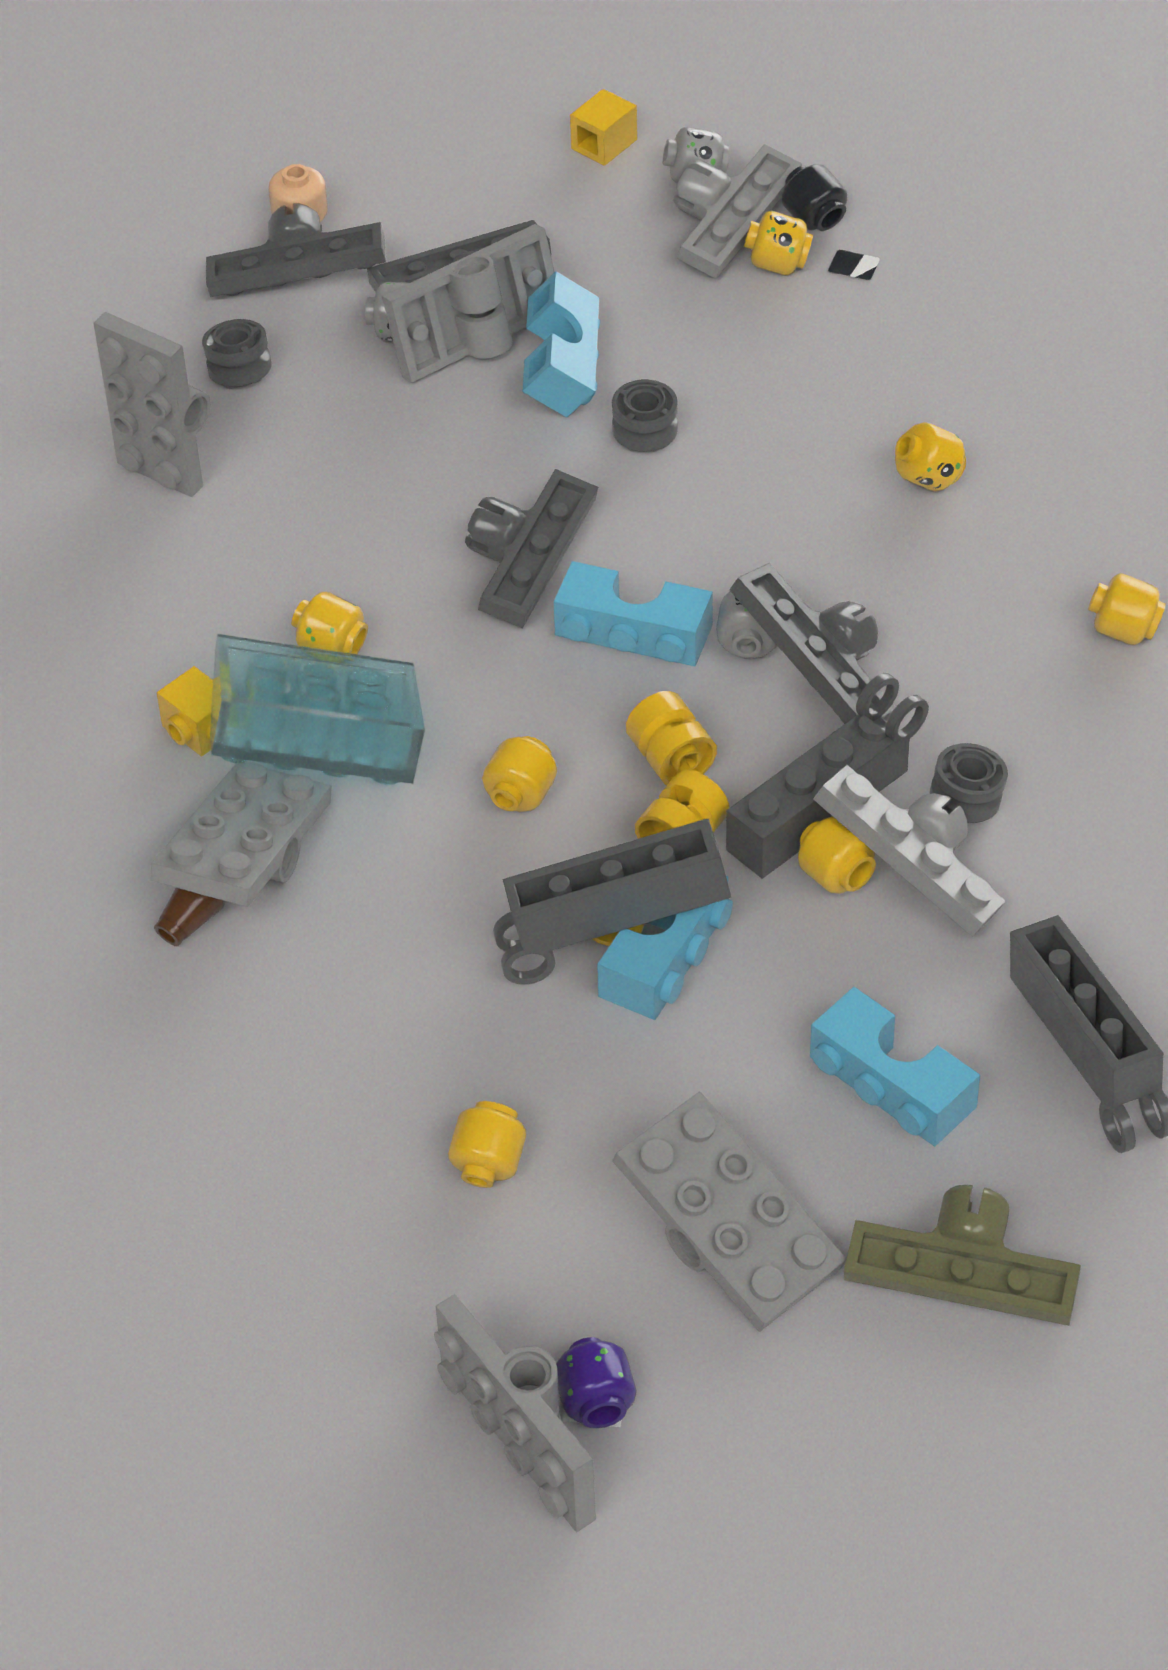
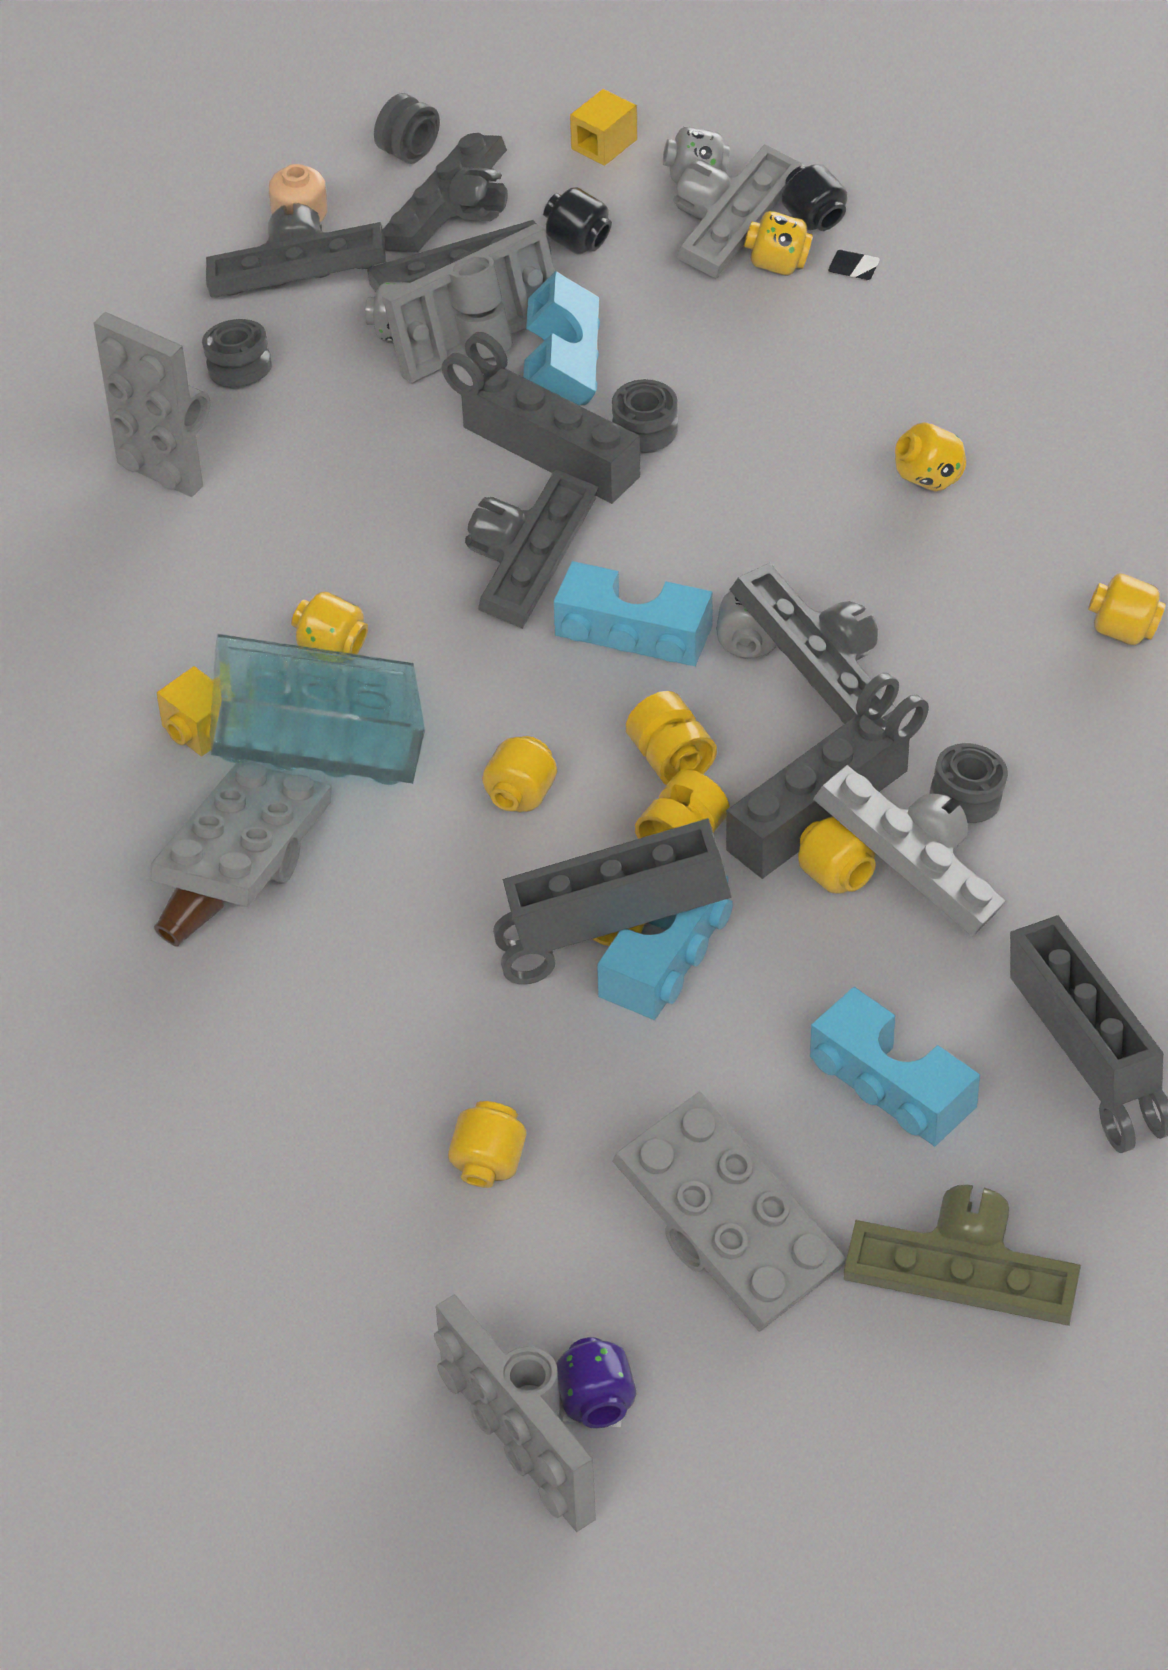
none -> dark grey wheel [374,93,440,164]
none -> dark grey plate [383,133,508,252]
none -> dark grey hinge [442,332,640,504]
none -> black head [543,187,612,254]

